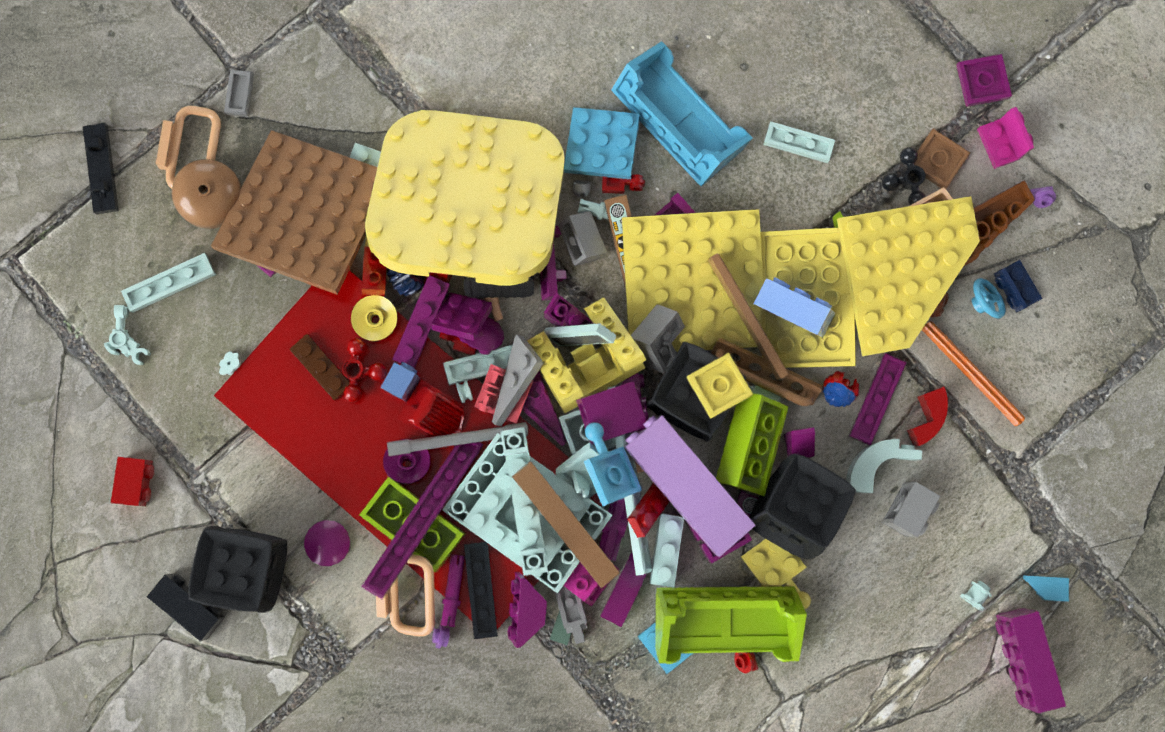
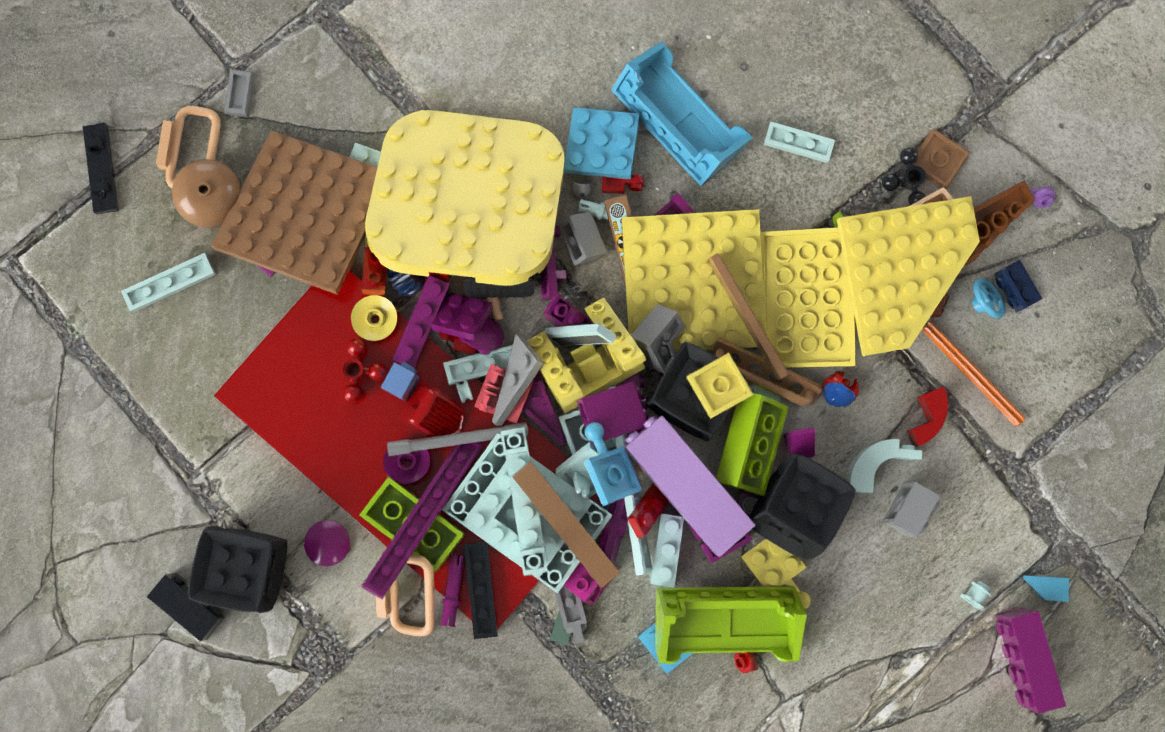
light aqua piece [104,305,151,365] -> none
red piece [111,457,154,506] -> none
light aqua plant [219,352,241,375] -> none
reddish brown plate [290,334,350,401] -> none
medium lavender plate [432,625,450,649] -> none
magenta slope [508,572,547,648] -> none
magenta slope [600,552,652,627] -> none
light blue piece [754,277,835,338] -> none
magenta tile [849,353,907,446] -> none
magenta plate [956,54,1012,107] -> none
dark pink bracket [977,107,1034,170] -> none

